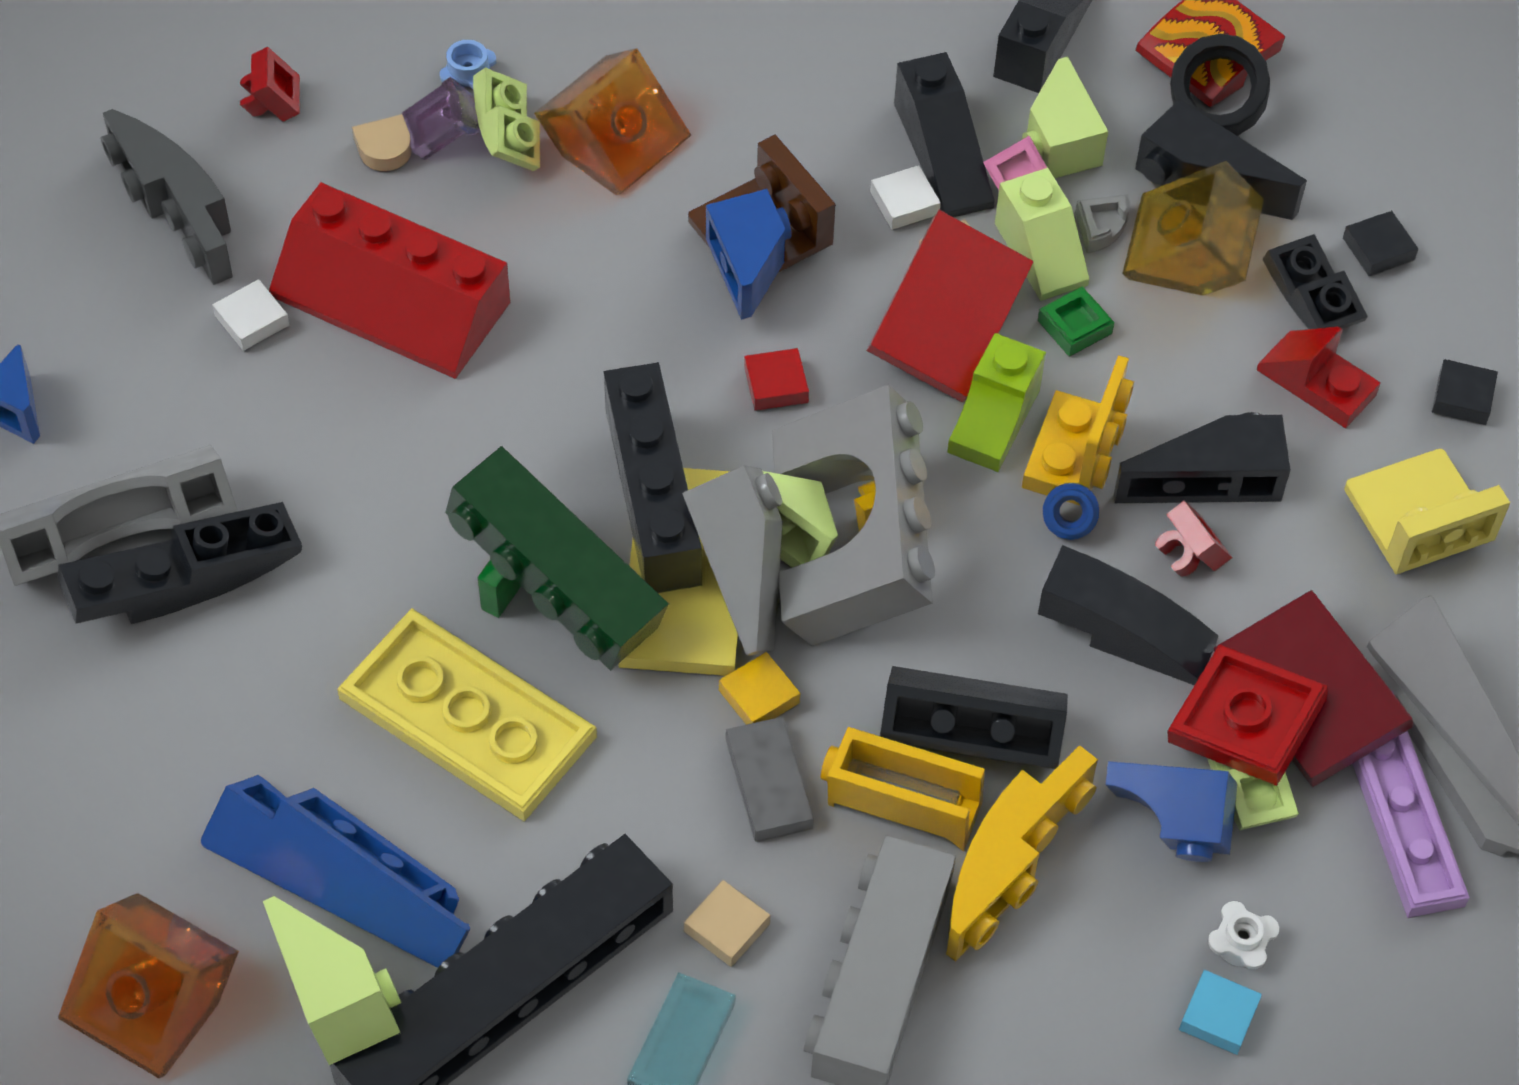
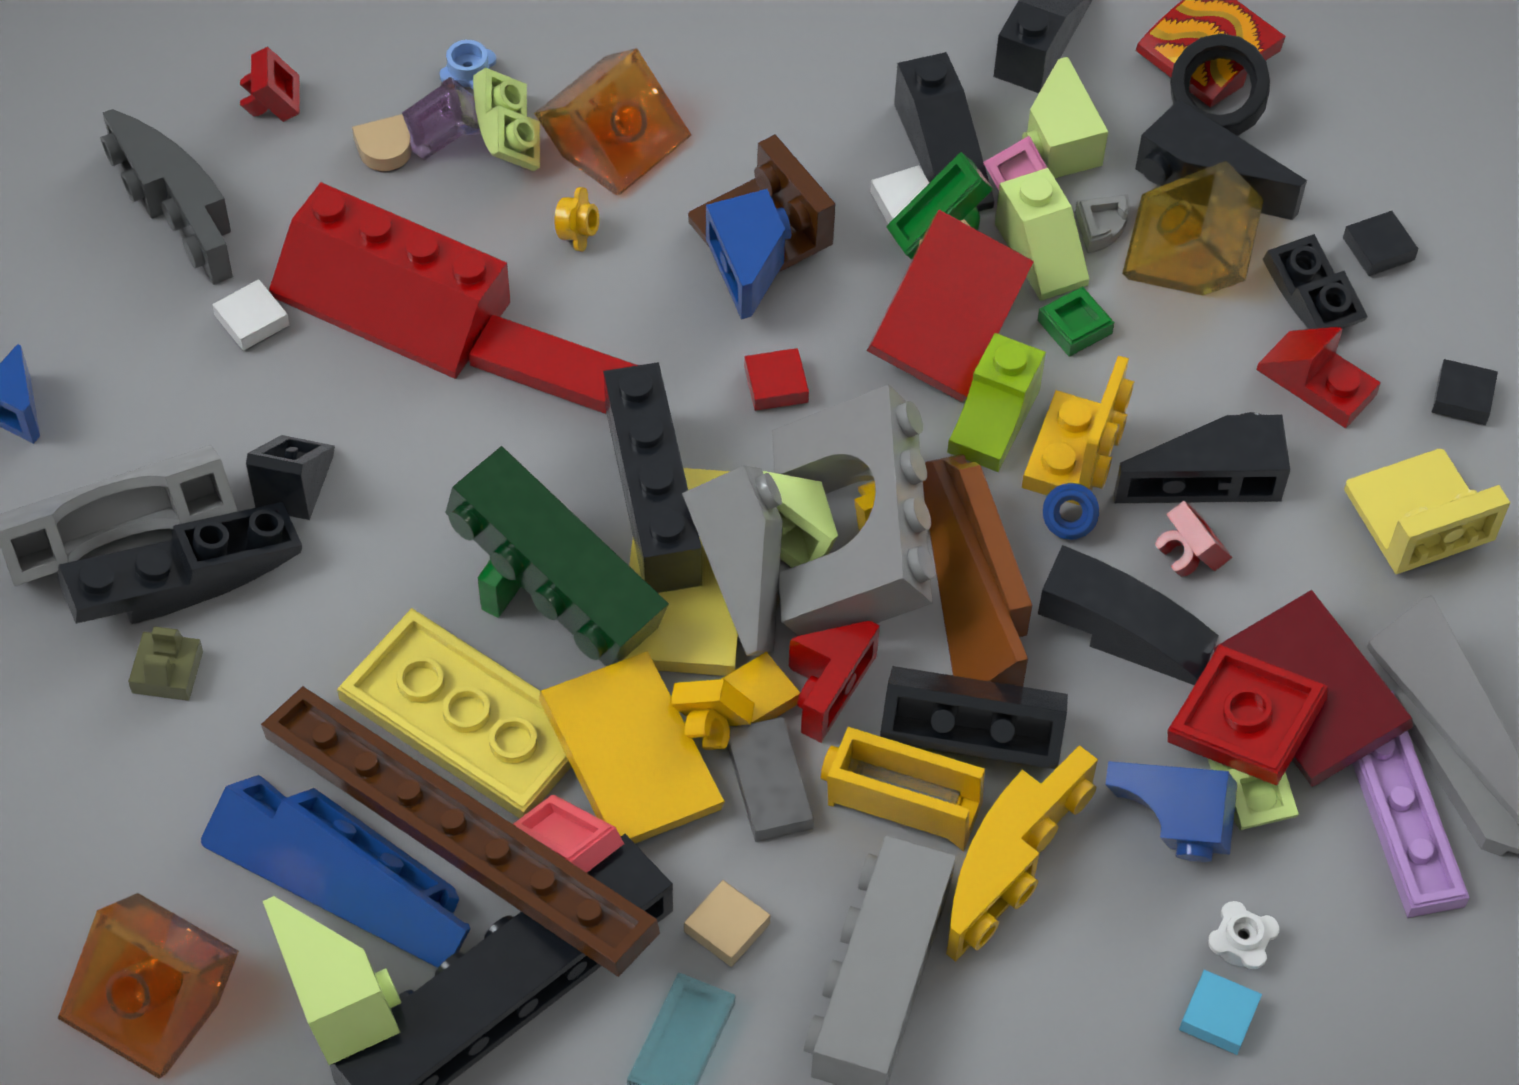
none -> olive tile [128,626,203,701]
none -> black slope [246,435,335,520]
none -> reddish brown plate [261,686,660,977]
none -> red tile [469,314,638,414]
none -> coral tile [513,795,624,873]
none -> yellow tile [539,651,725,844]
none -> yellow plate [554,187,599,252]
none -> yellow tile [670,679,755,750]
none -> red slope [788,620,880,743]
none -> green tile [886,152,993,260]
none -> dark orange wedge [923,454,1033,687]

